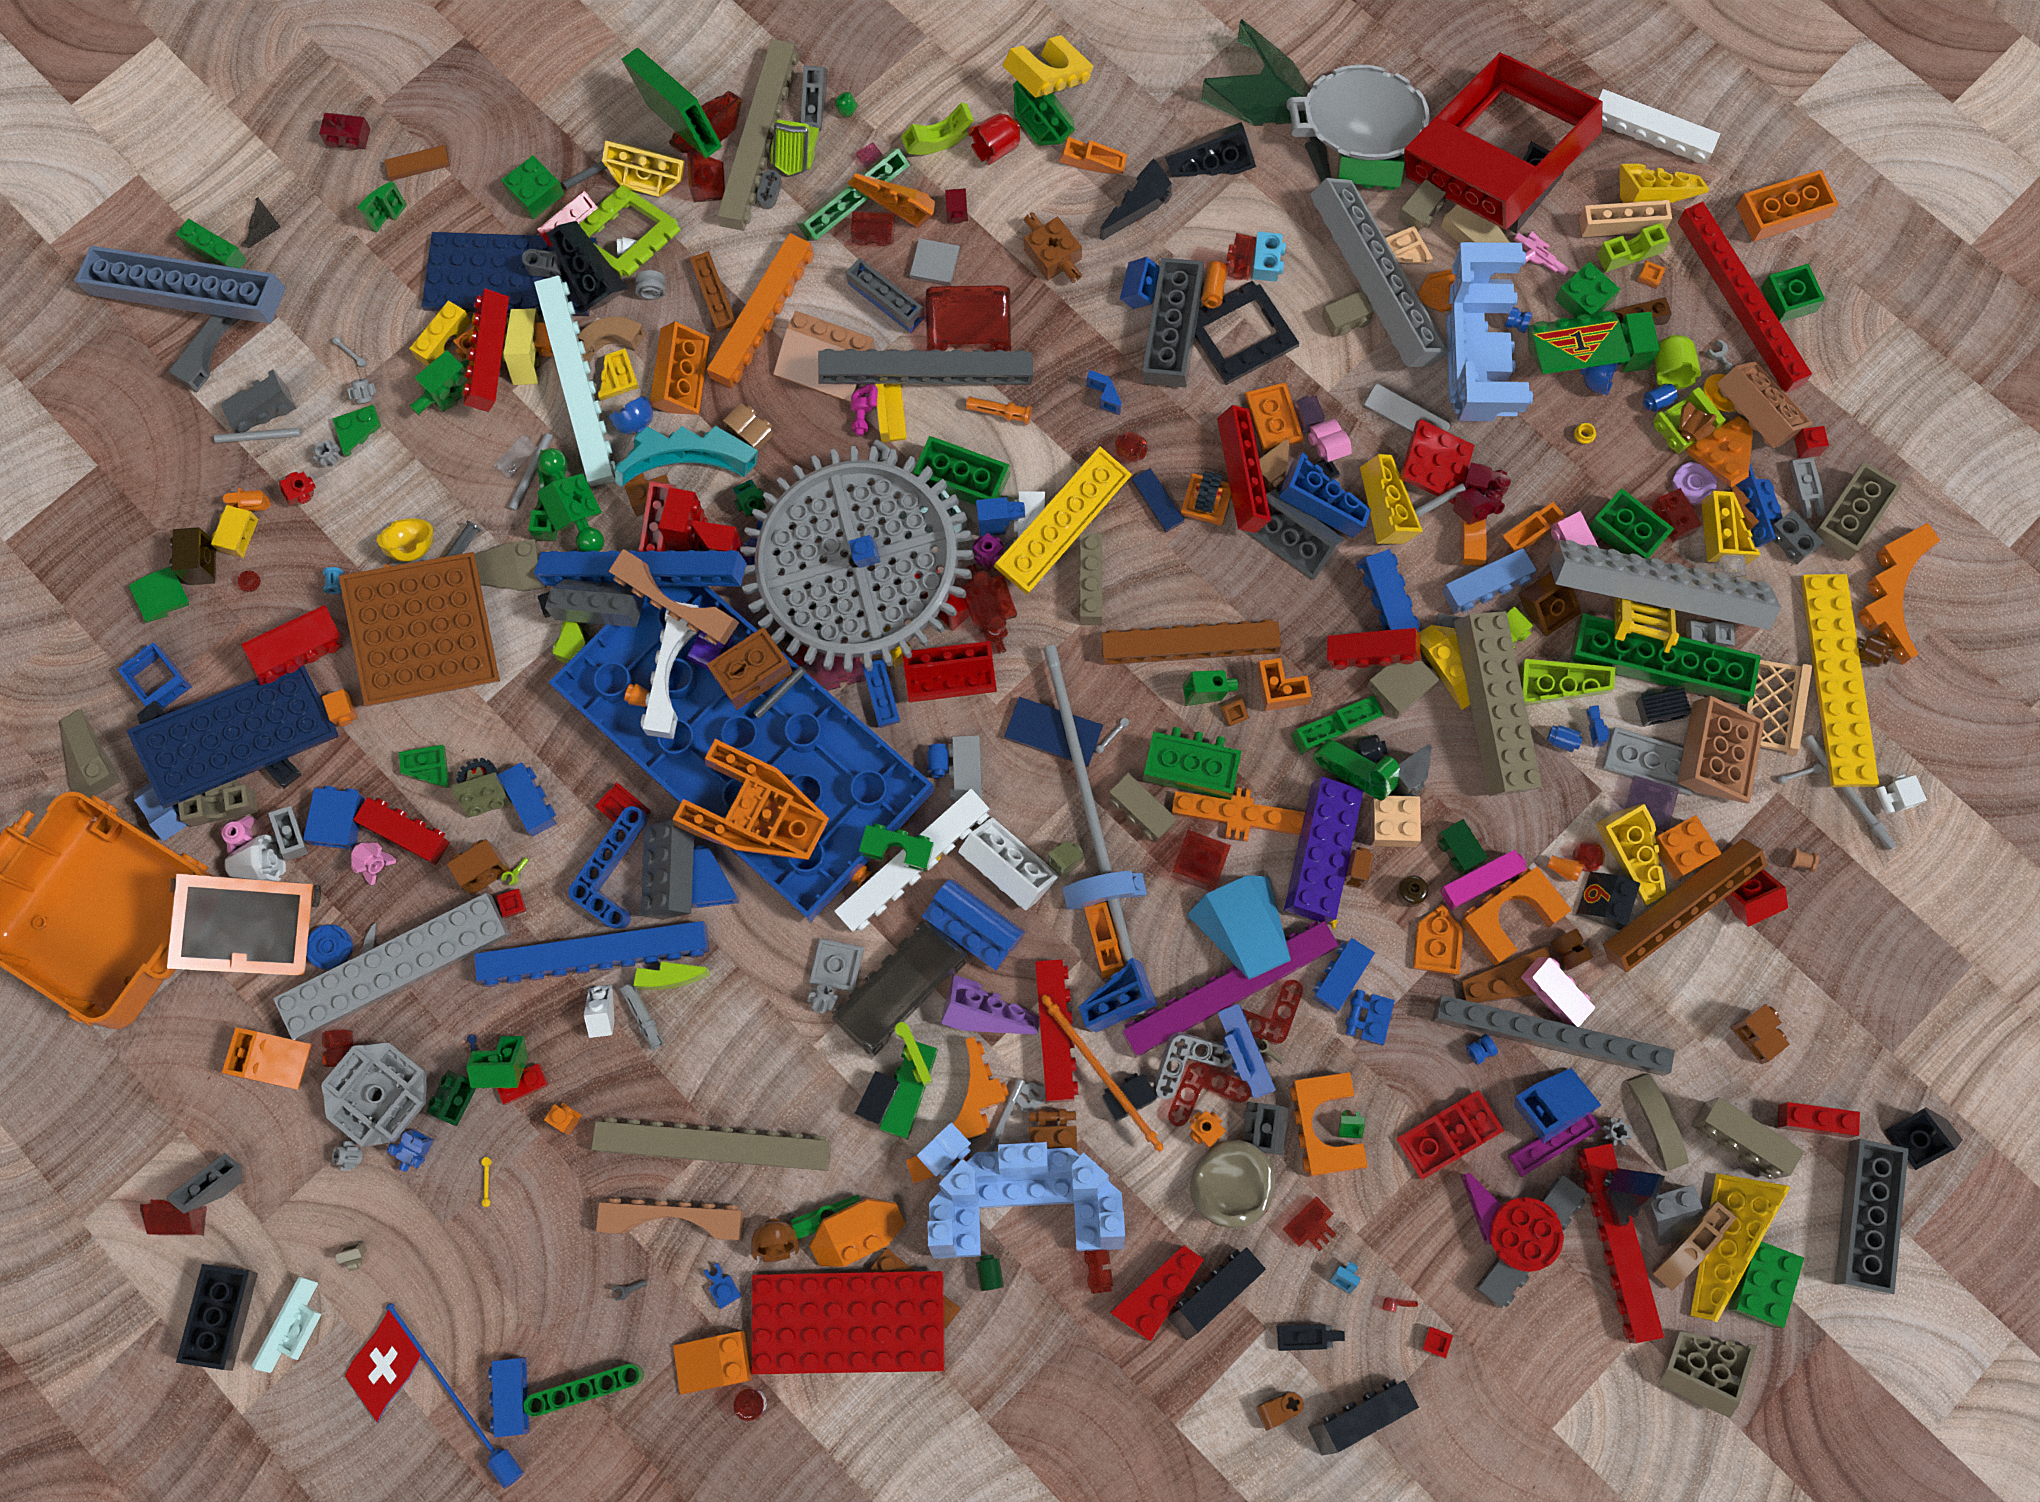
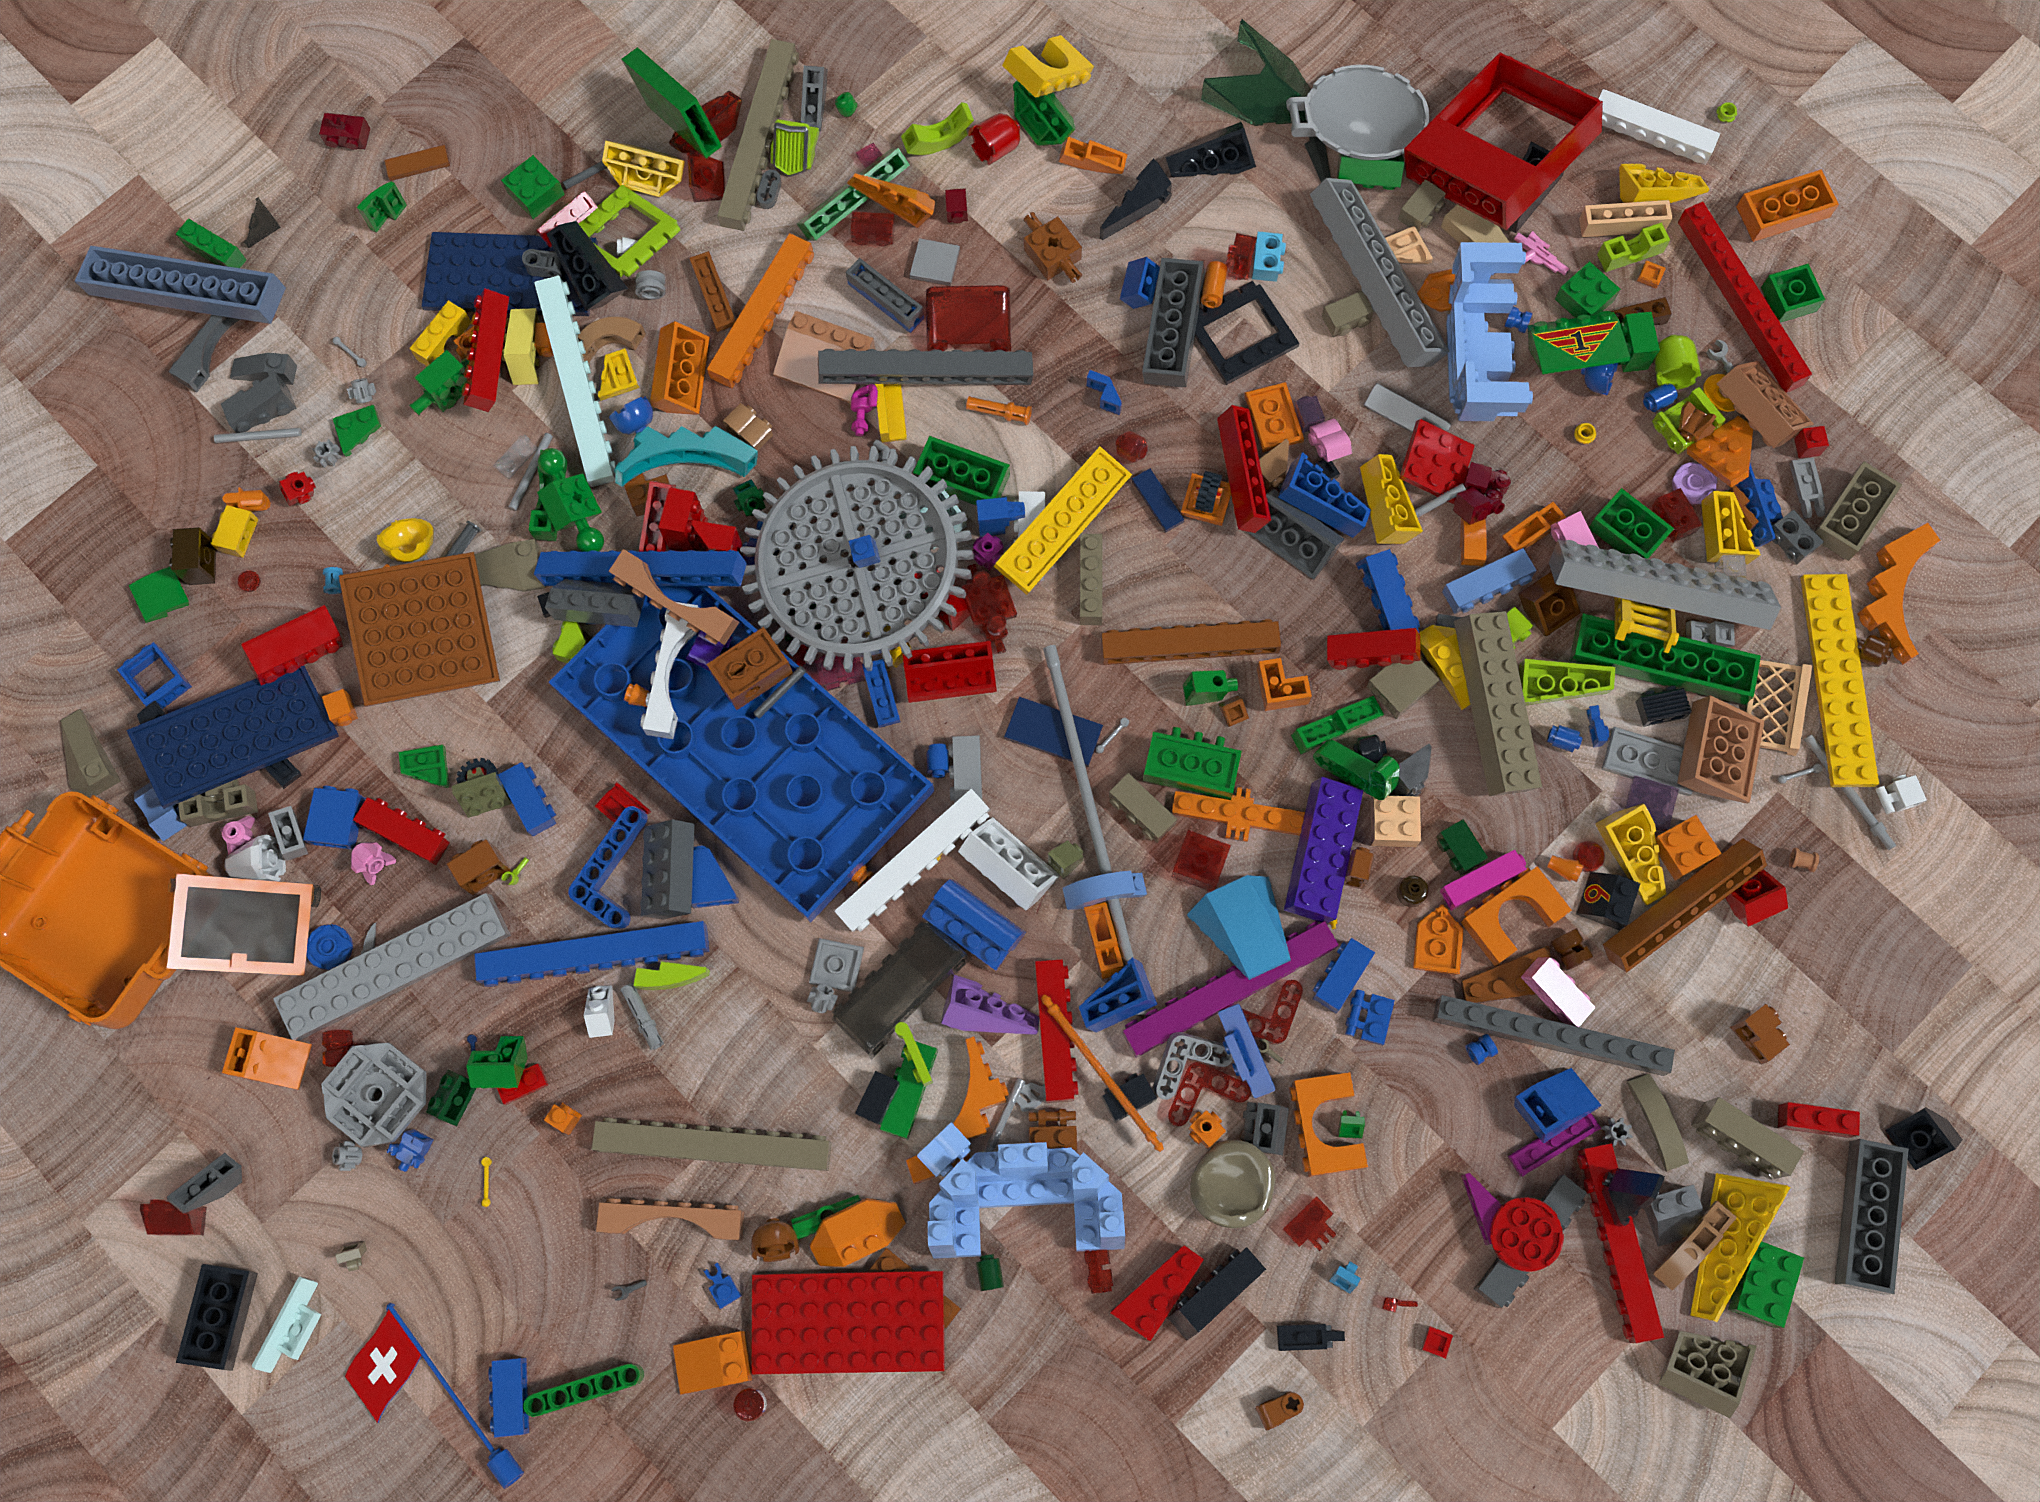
red plate [497,889,526,918] -> none
orange wedge [673,739,829,860] -> none
green arch [859,823,934,873] -> none
black wedge [1308,1379,1419,1456] -> none
red slope [1396,1090,1505,1180] -> none
none -> dark grey slope [230,353,297,385]
none -> lime plate [1716,102,1737,123]

